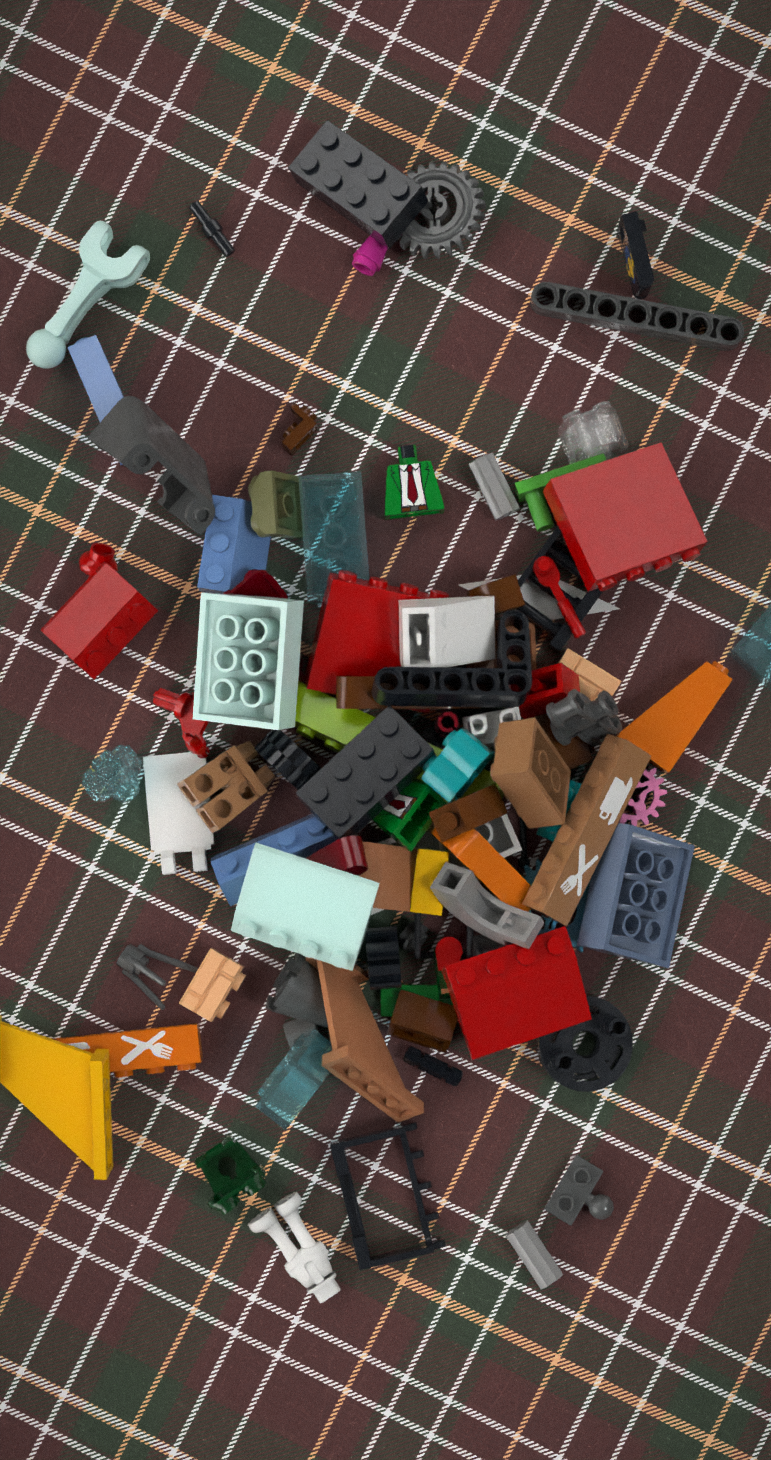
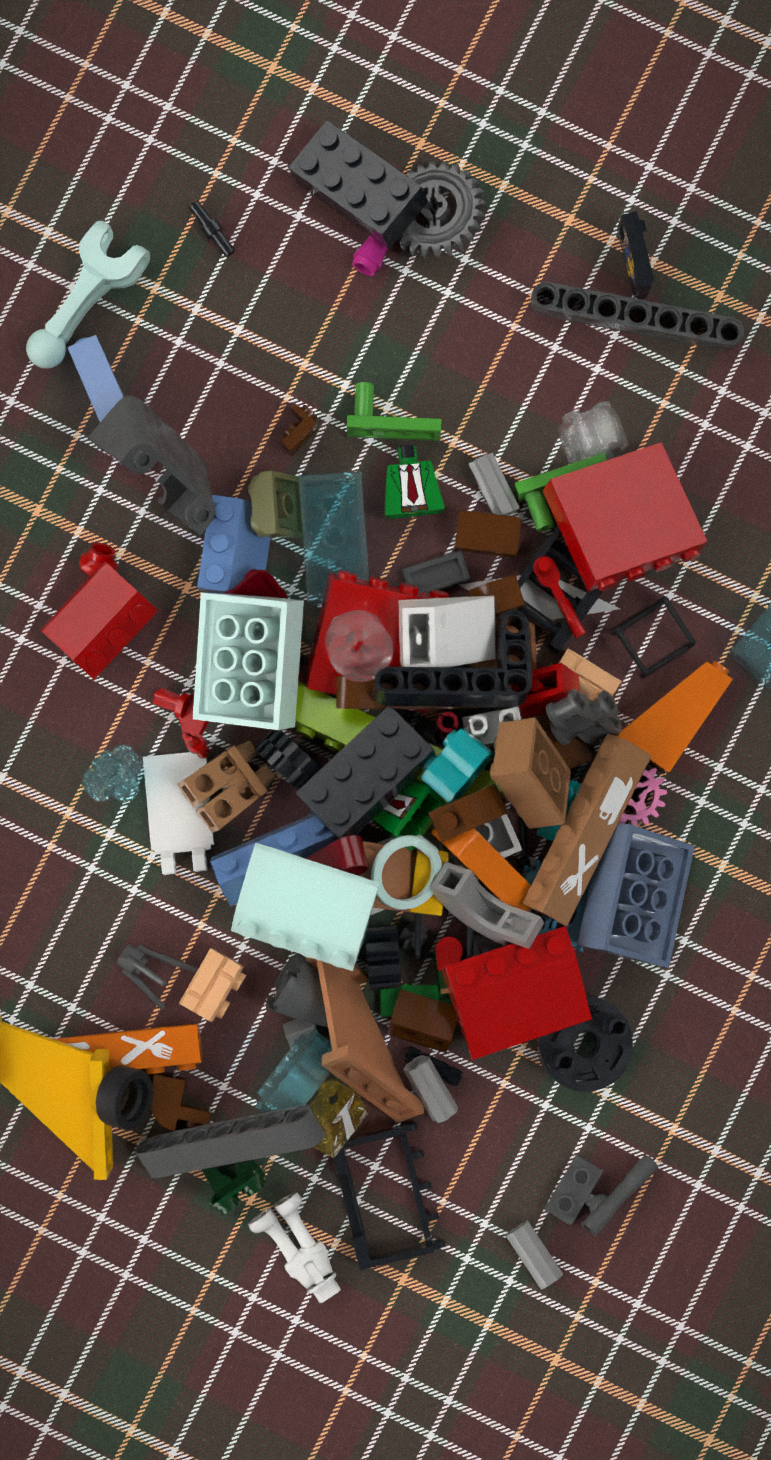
none -> black tyre [96,1066,153,1130]
none -> dark grey beam [135,1105,326,1178]
none -> reddish brown brick [150,1073,213,1131]
none -> clear yellow torso [309,1079,368,1158]
none -> clear brick [325,610,393,682]
none -> bright green piece [347,382,441,441]
none -> light aqua piece [371,835,442,910]
none -> dark grey tile [402,550,471,594]
none -> light grey axle [403,1055,458,1123]
none -> reddish brown panel [454,510,522,558]
none -> dark grey piece [581,1155,658,1237]
none -> black piece [611,596,696,679]

